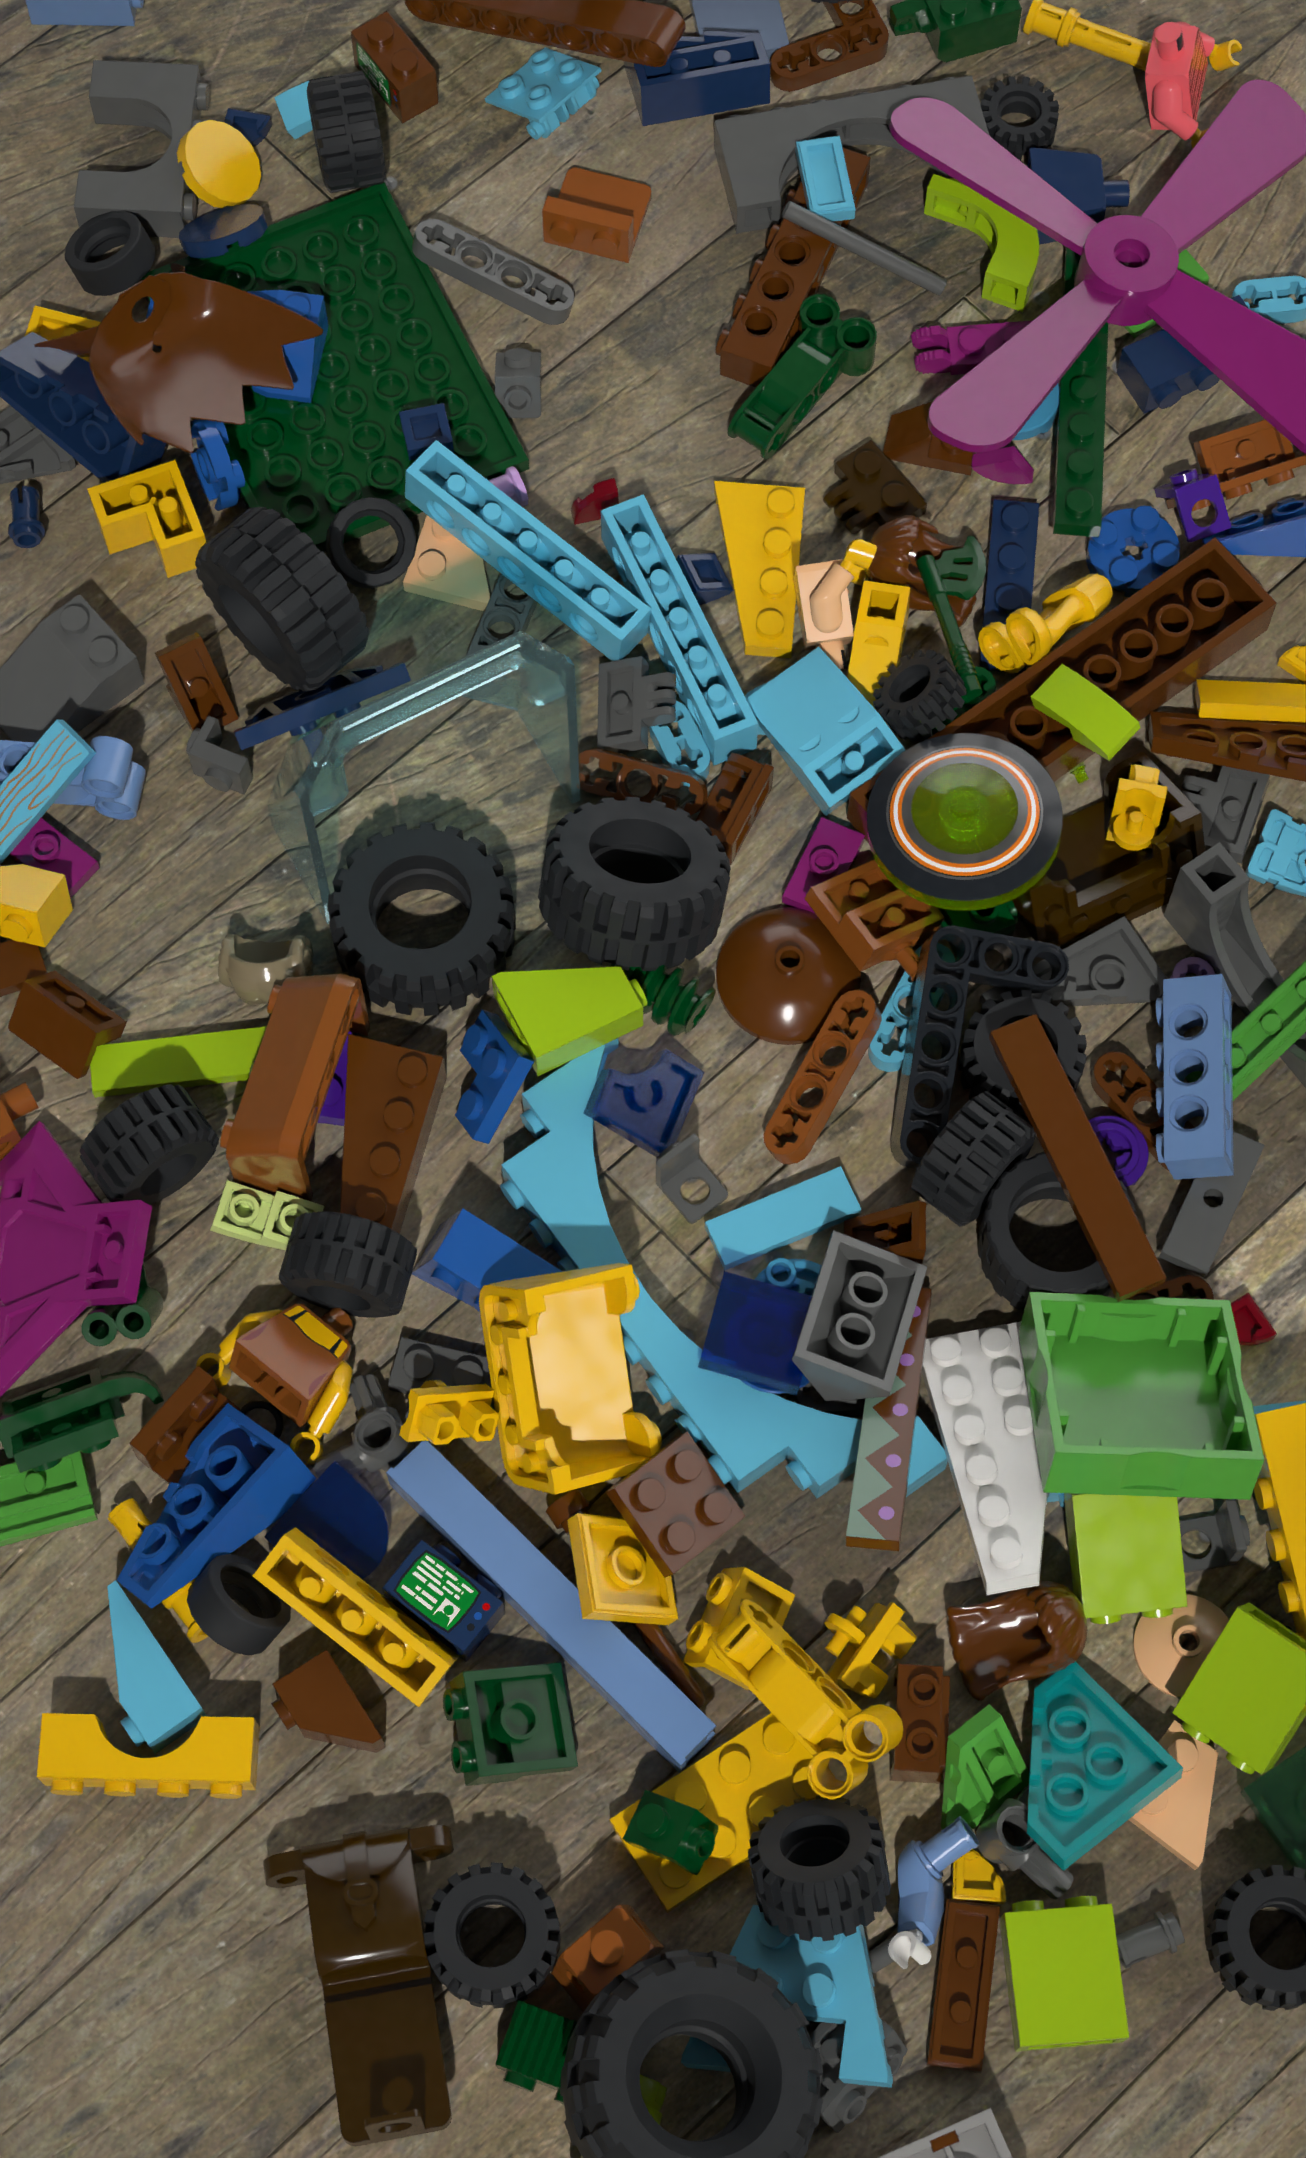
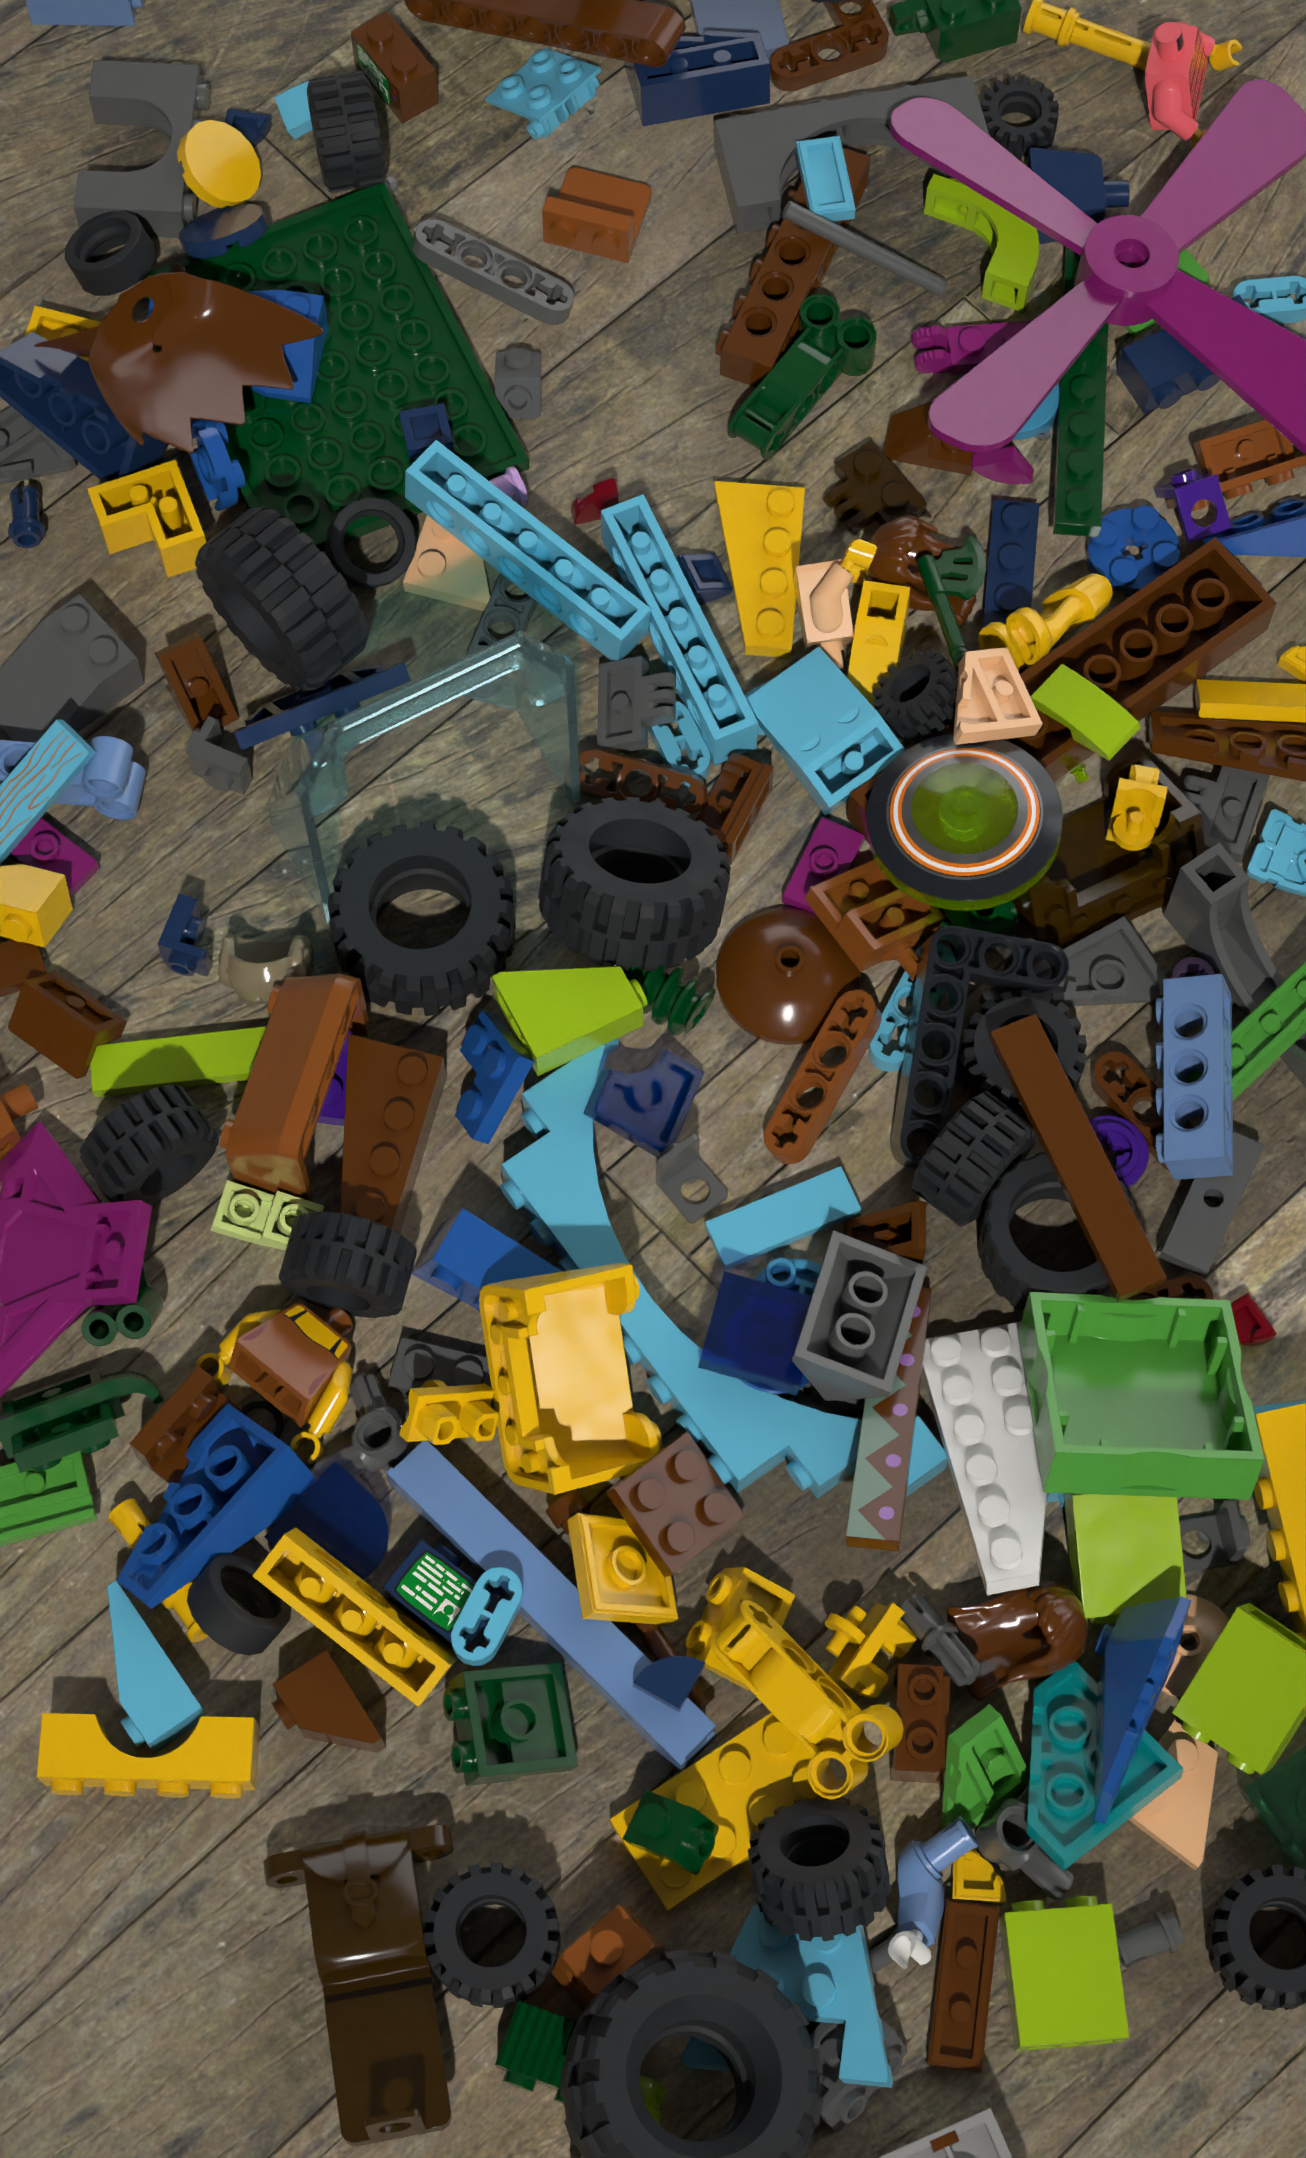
none -> dark blue bracket [158,894,212,976]
none -> medium azure beam [451,1567,524,1666]
none -> dark blue tile [633,1656,705,1712]
none -> dark grey axle [900,1593,982,1686]
none -> light nougat wing [953,647,1043,745]
none -> blue wedge [1094,1596,1191,1824]

